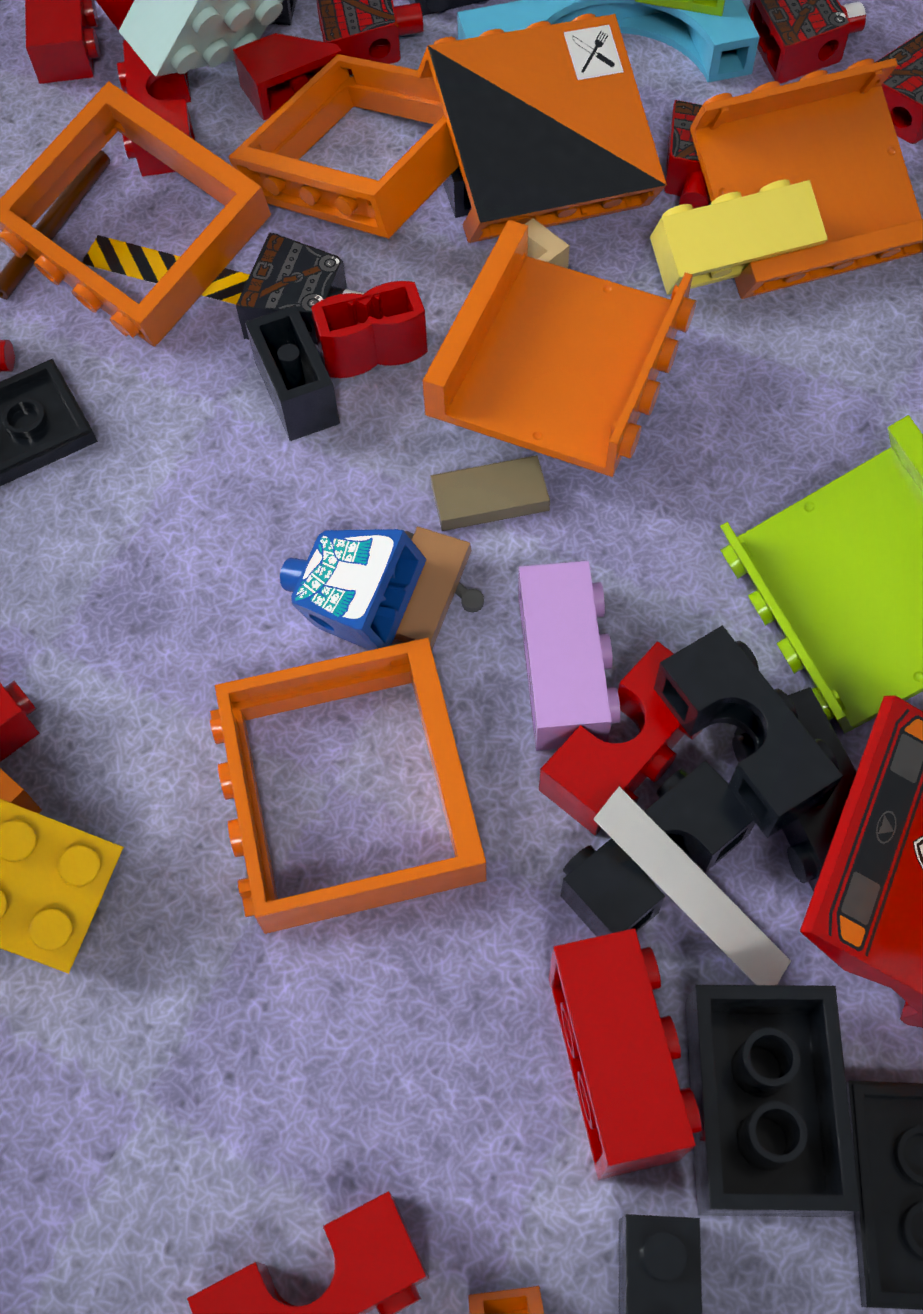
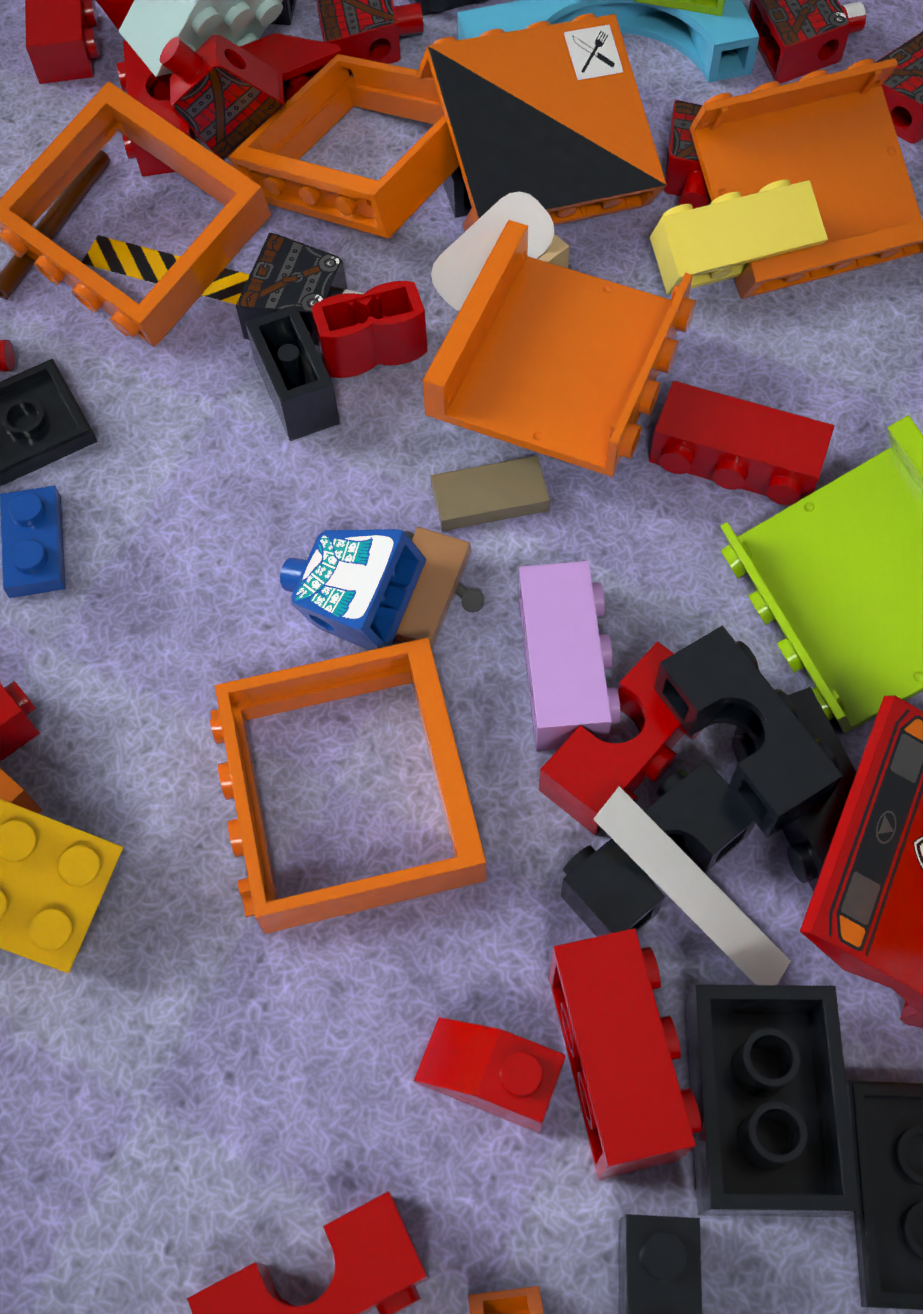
none -> blue plate [0,485,66,598]
none -> torso [160,35,285,160]
none -> red slope [413,1017,566,1134]
none -> white sticker [431,192,555,311]
none -> red brick [649,380,835,505]

